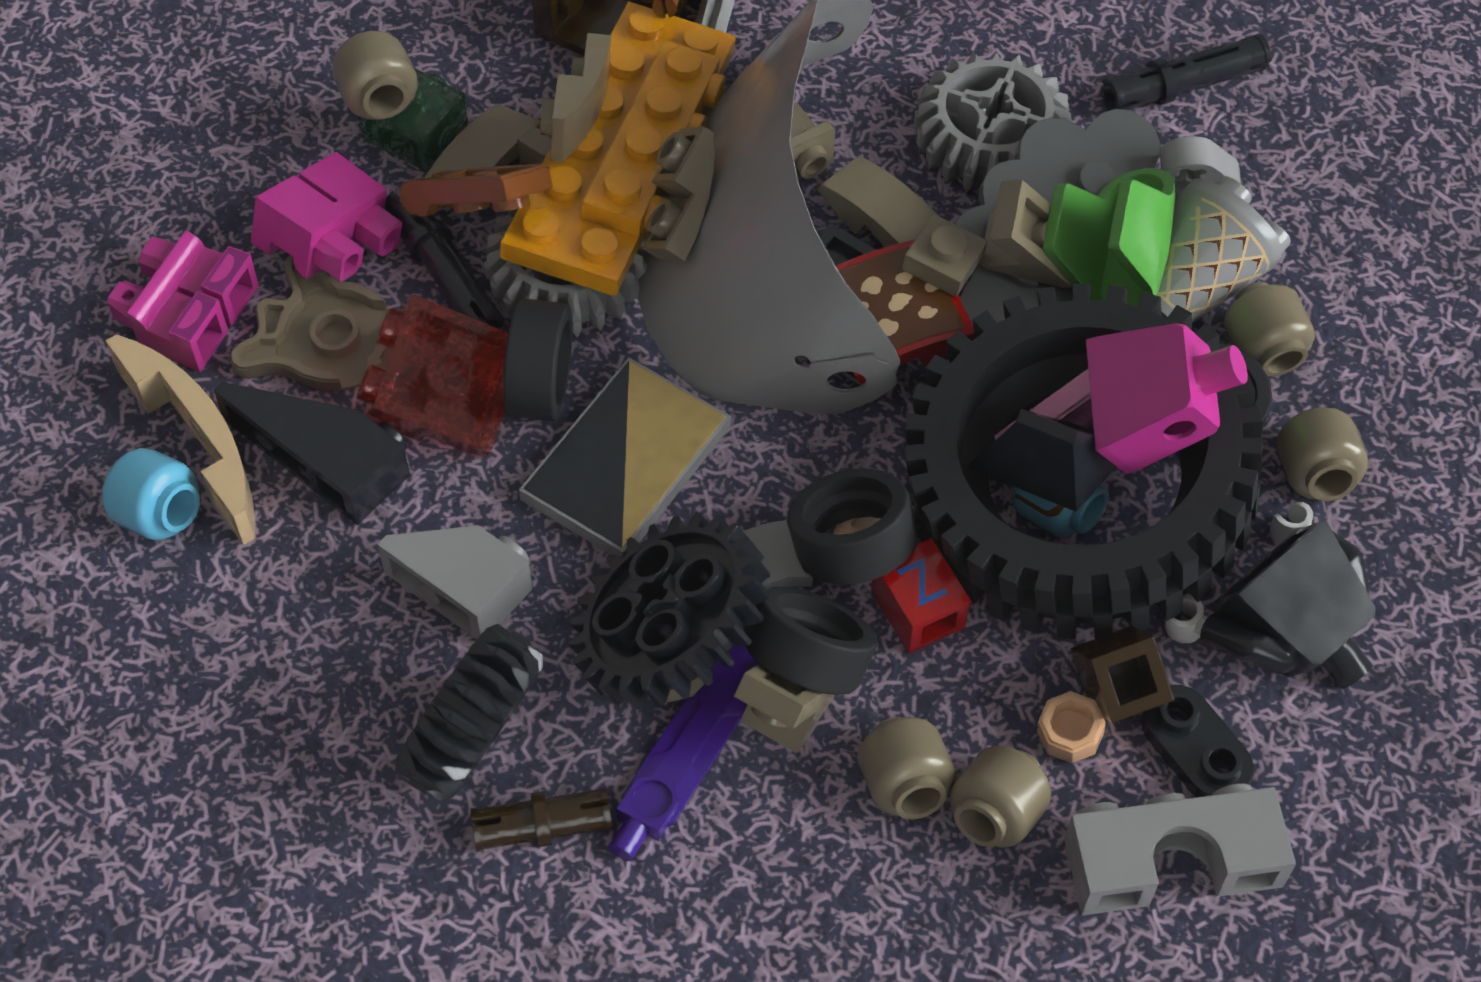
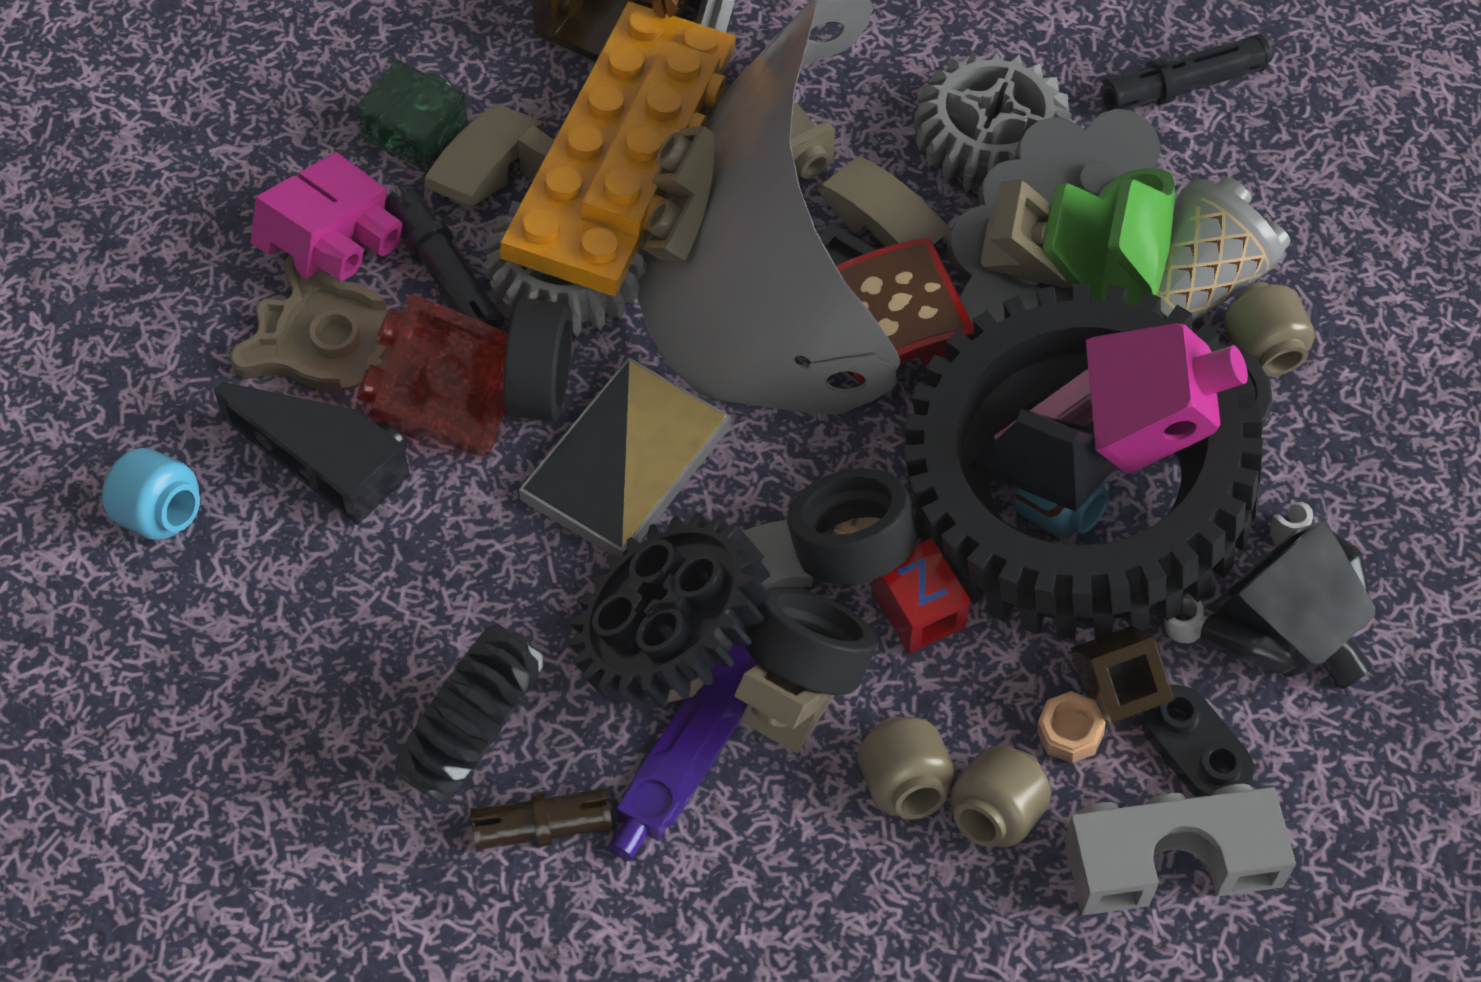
tan slope [105,334,255,545] -> none
dark pink hips [107,230,259,373] -> none
dark tan head [332,30,418,120] -> none
light grey slope [377,525,533,640] -> none
dark orange hinge [399,163,553,217] -> none
dark tan slope [540,33,611,162] -> none
dark tan plate [902,214,988,297] -> none
light grey beam [1159,136,1241,192] -> none
dark tan head [1277,407,1368,501] -> none

